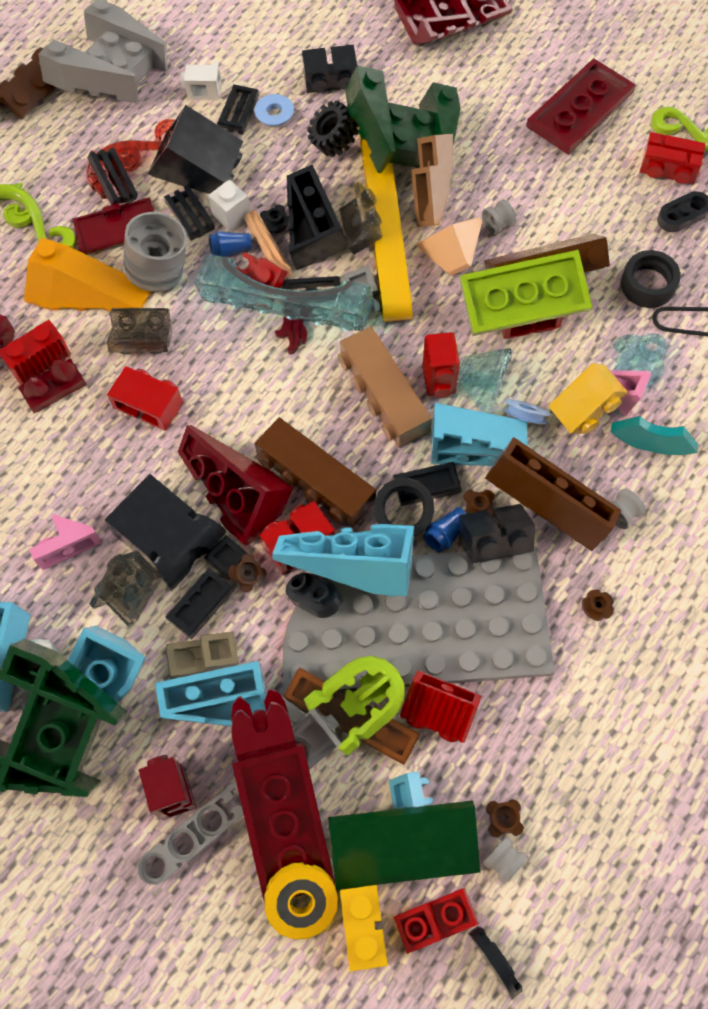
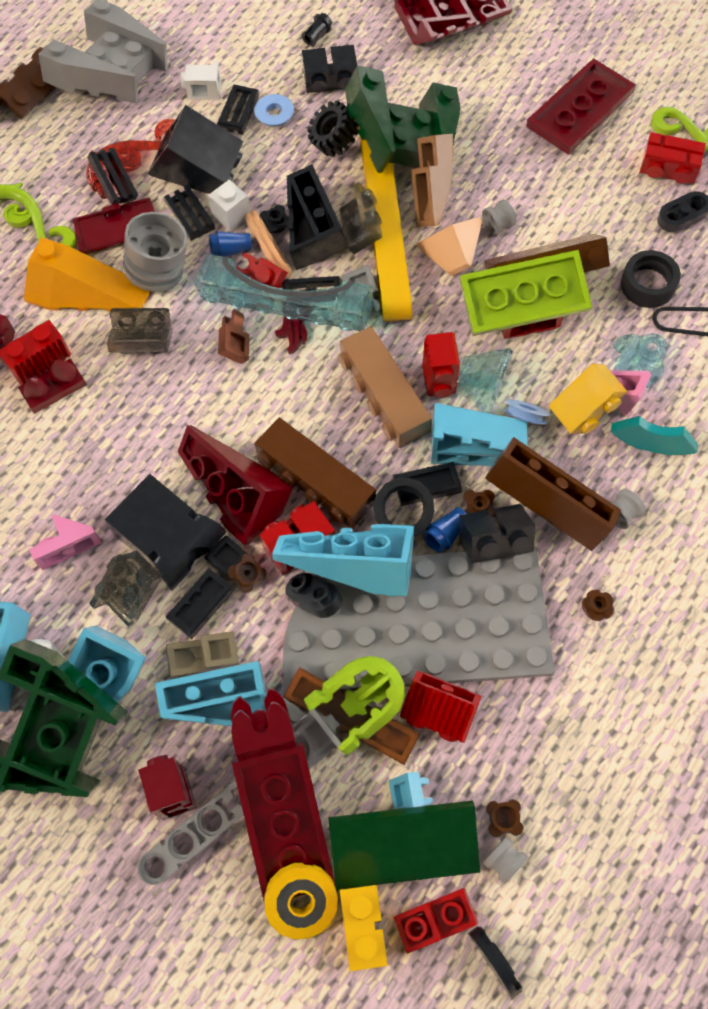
red piece [107,366,183,431] -> none
none -> copper plate [218,309,250,364]
none -> black pin [301,13,332,47]

